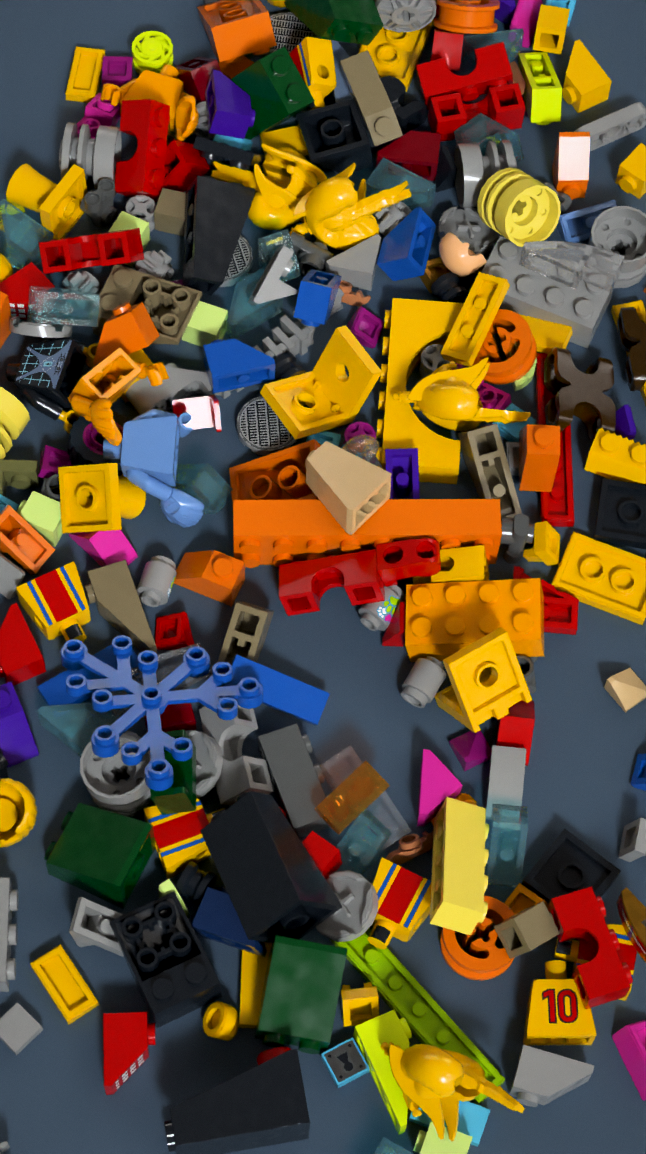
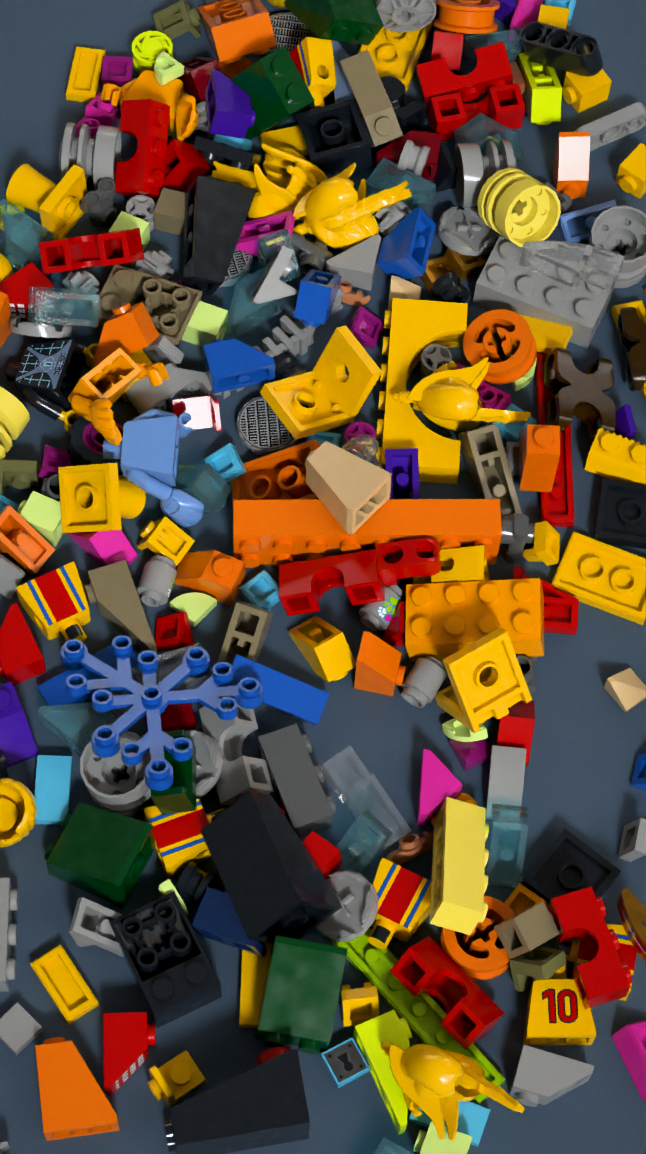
yellow tile [203,1001,239,1041] -> none
clear orange plate [314,760,390,835] -> none
light nougat hair [439,232,487,276] -> none
yellow plate [440,272,510,367] -> none
none -> medium azure tile [34,755,73,825]
none -> orange slope [35,1037,120,1141]
none -> yellow bracket [137,516,195,566]
none -> light grey tile [142,336,185,365]
none -> yellow bracket [147,1050,206,1107]
none -> olive bracket [153,0,202,40]
none -> yellowish green tile [154,51,184,86]
none -> yellowish green tile [170,592,217,627]
none -> medium azure tile [204,443,247,488]
none -> dark pink slope [236,210,296,261]
none -> medium azure tile [239,569,280,609]
none -> yellow slope [288,615,356,682]
none -> orange slope [354,631,406,697]
none -> tan slope [388,275,421,310]
none -> red arch [390,936,505,1049]
none -> light grey wheel [397,139,431,177]
none -> yellowish green tile [442,718,488,742]
none -> olive bracket [509,946,567,992]
none -> black beam [520,22,603,77]

